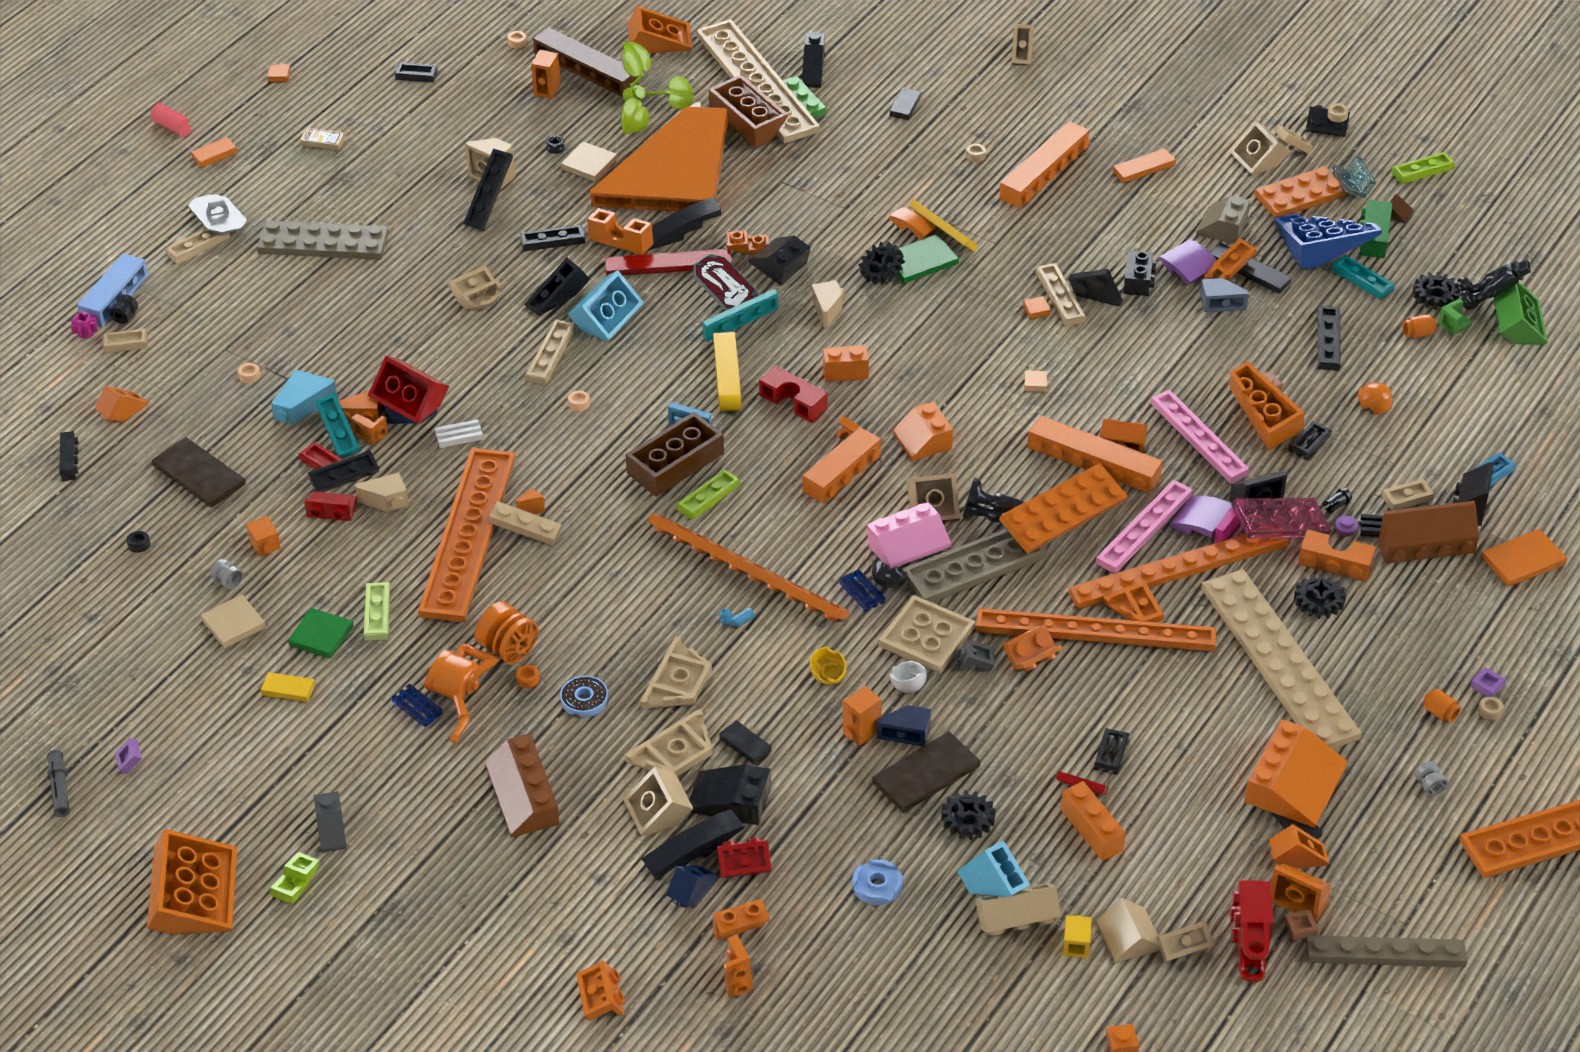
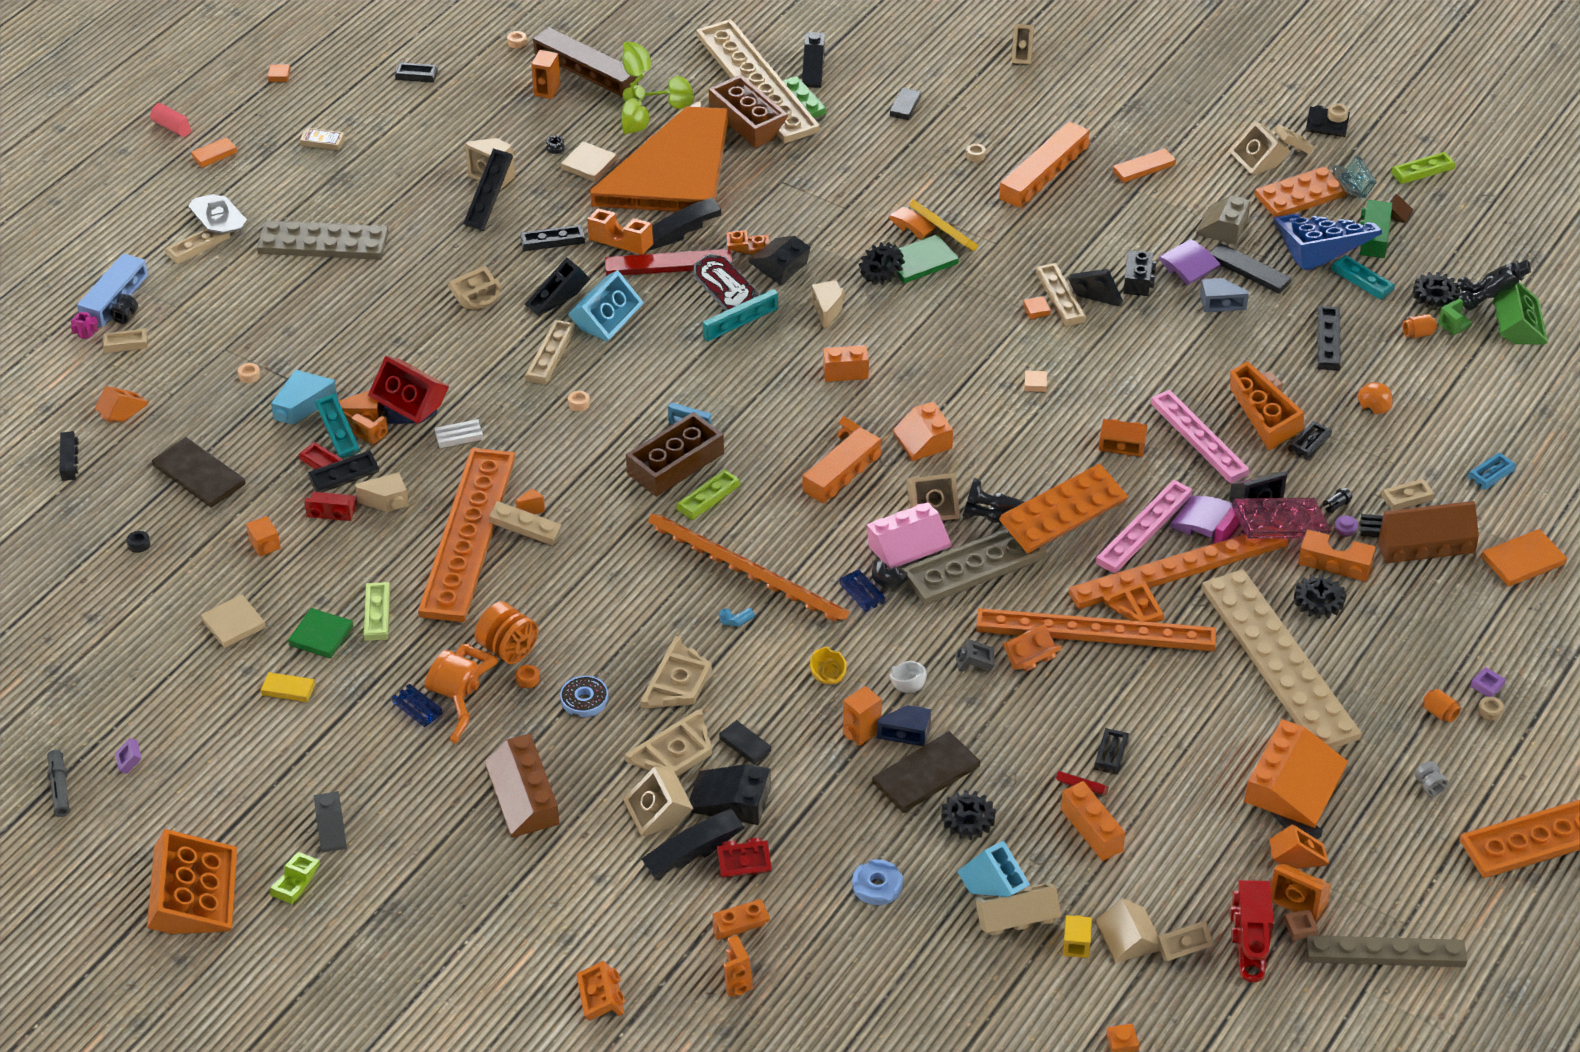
light grey wheel [210,558,244,590] -> none
orange slope [628,6,692,53] -> none
dark blue slope [666,865,720,908] -> none
yellow beam [713,332,742,412] -> none
red arch [759,365,828,423] -> none
tan plate [878,595,975,674] -> none
orange brick [1027,415,1163,493] -> none
orange hinge [1203,238,1257,281] -> none
black slope [1453,462,1494,526] -> none

